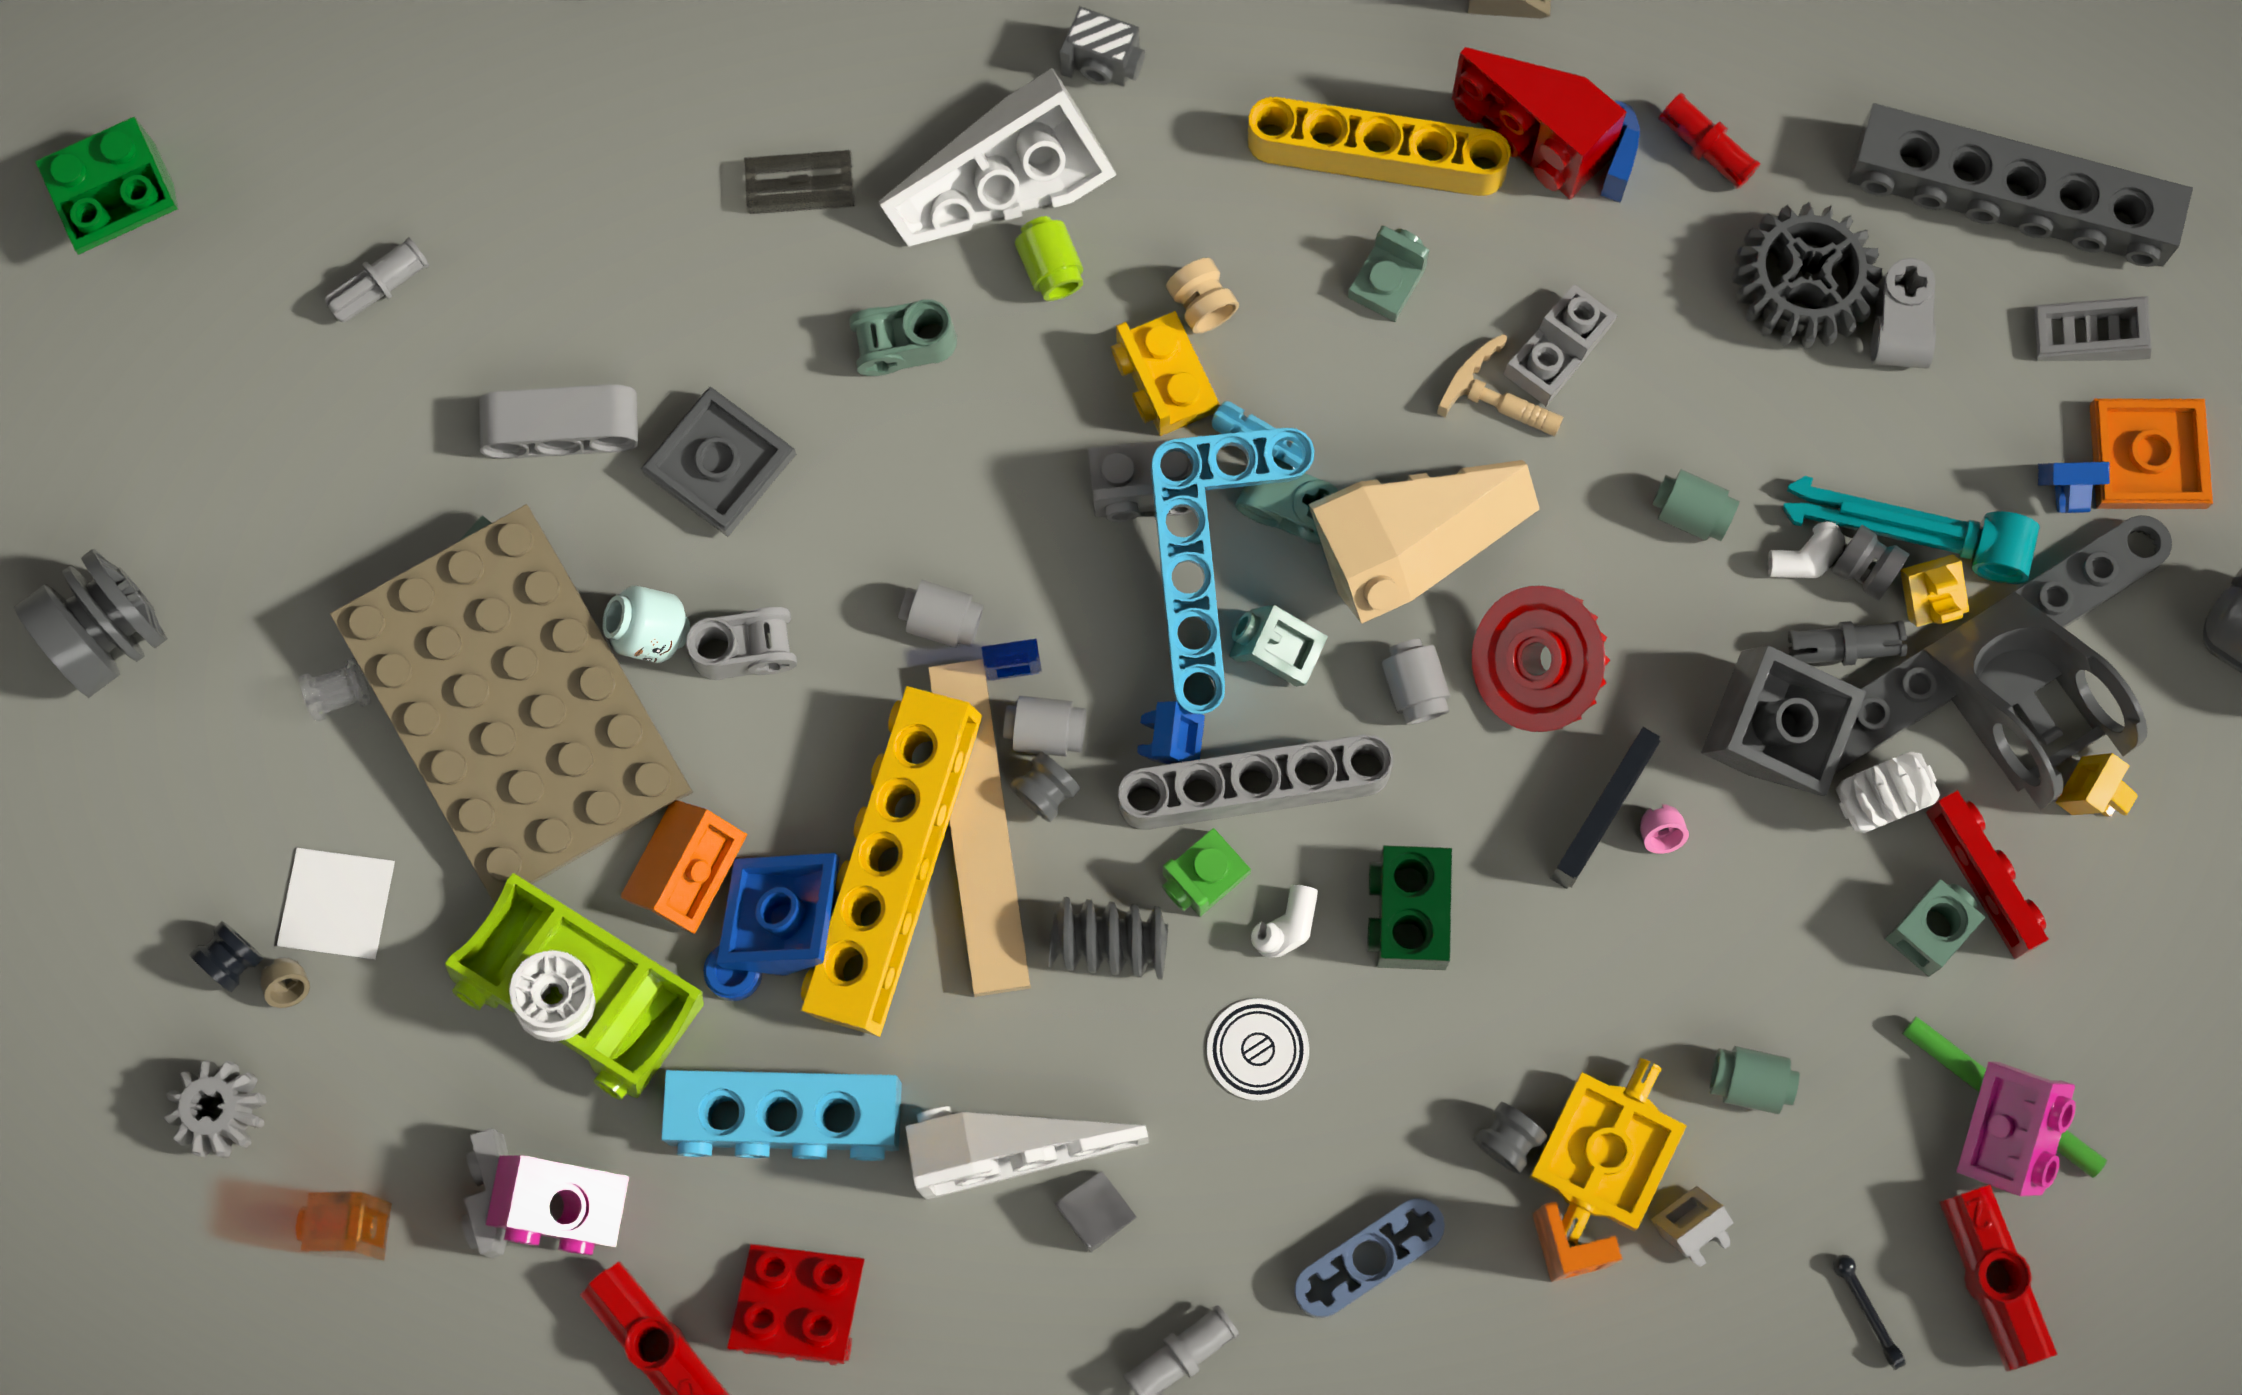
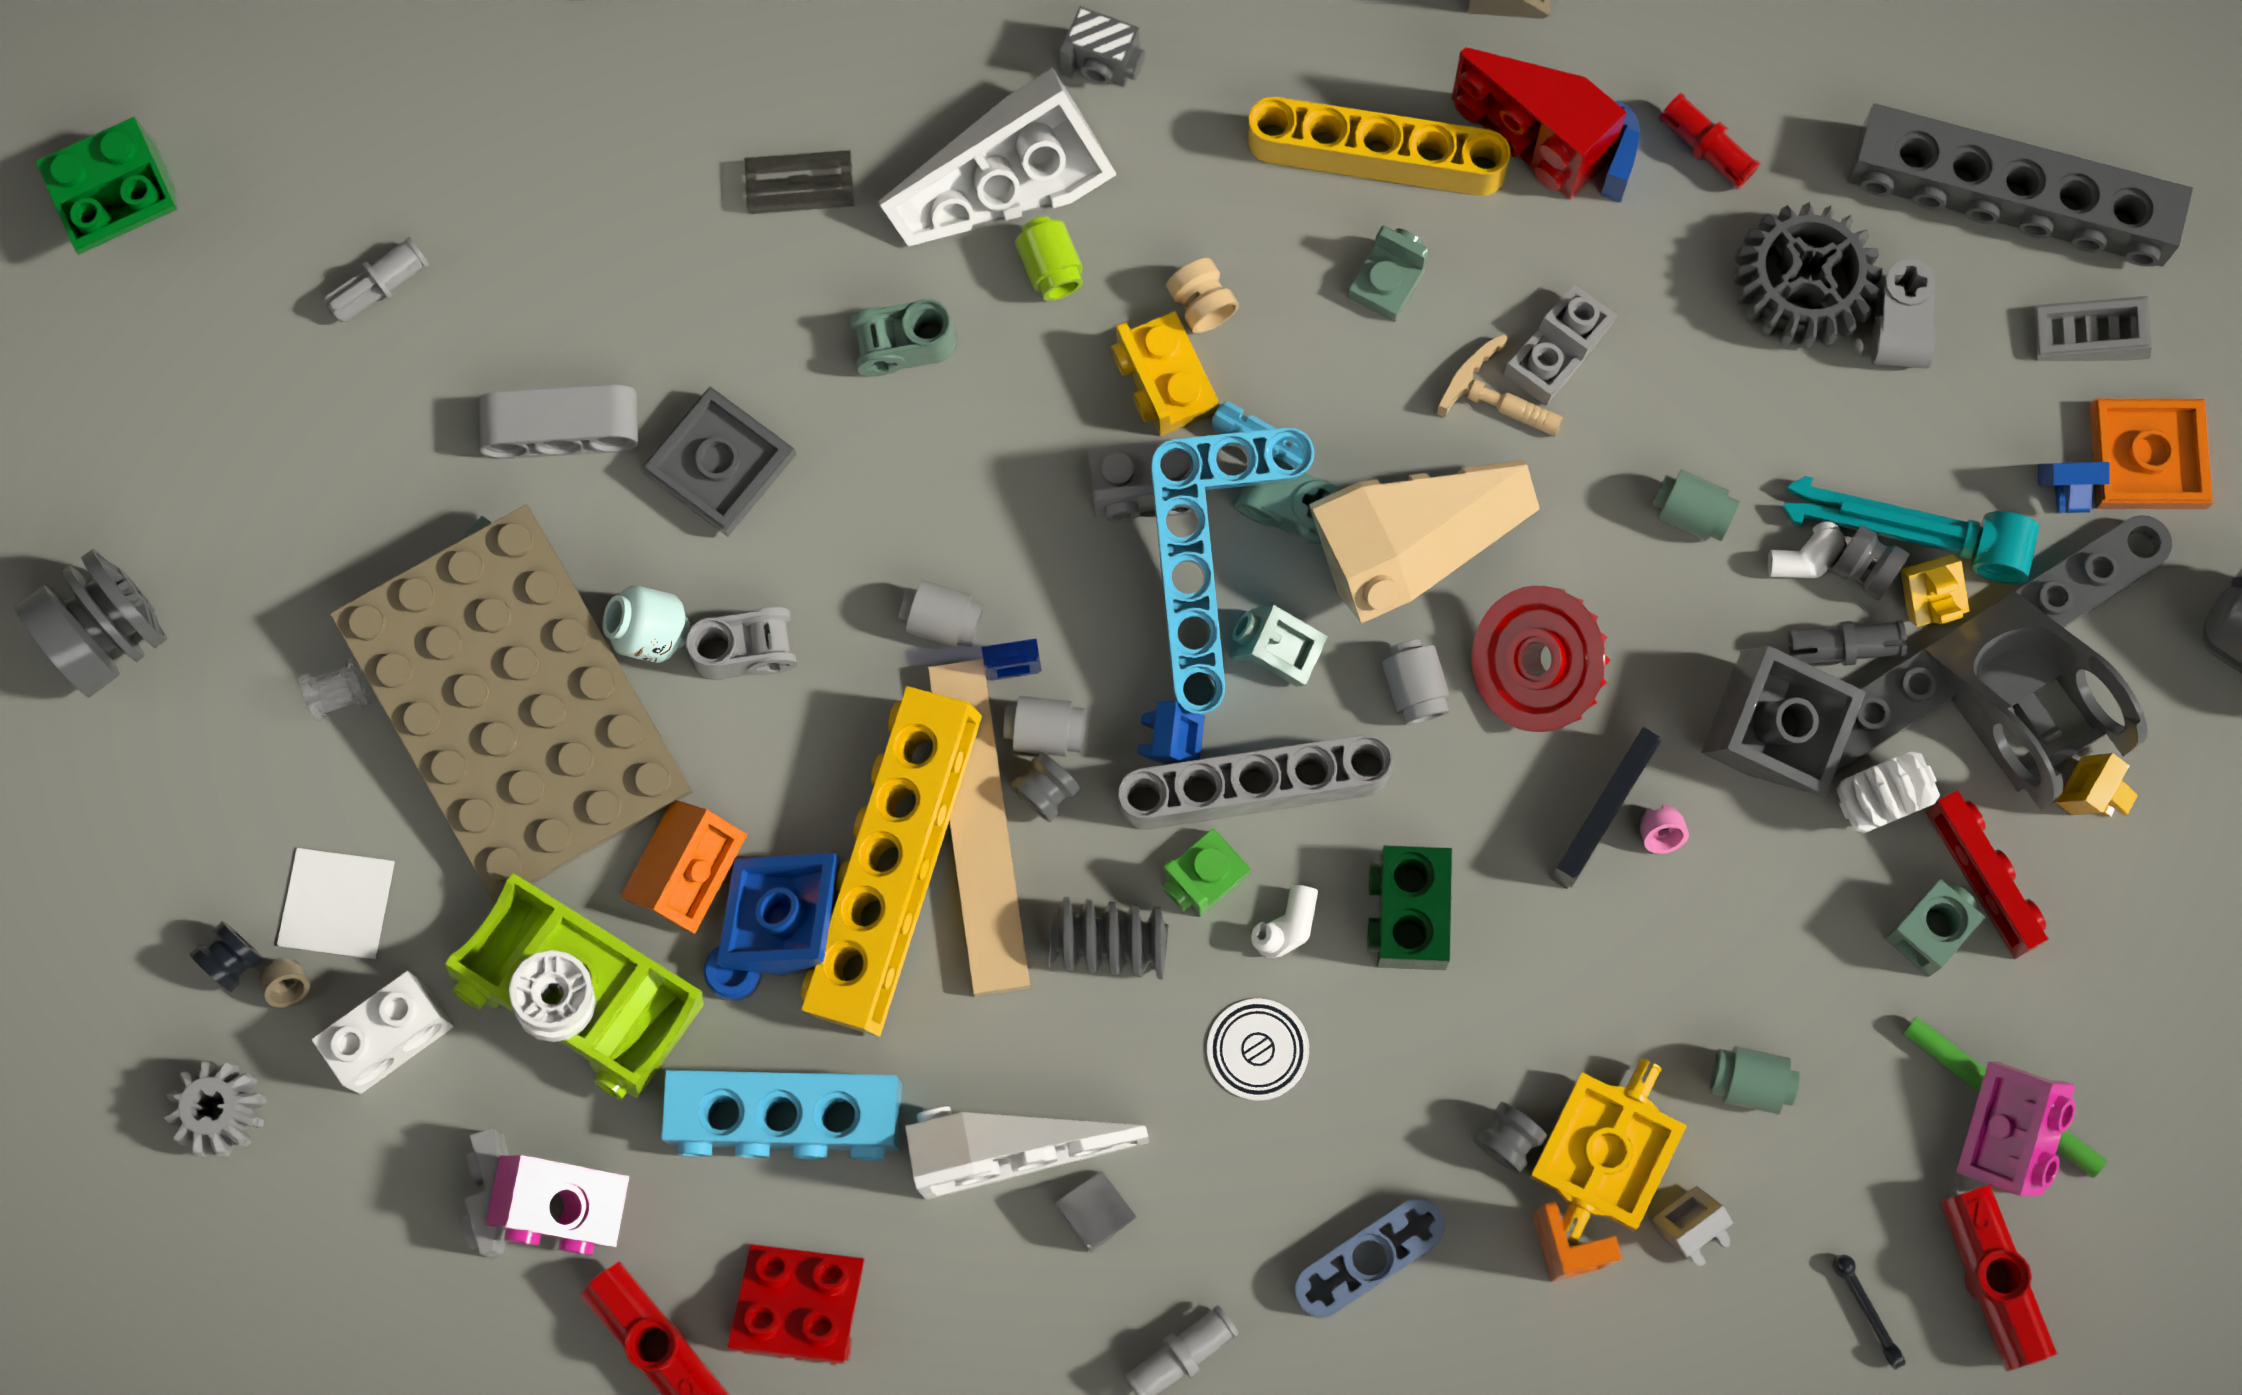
clear orange slope [296,1191,392,1261] -> none
none -> white brick [311,971,455,1094]

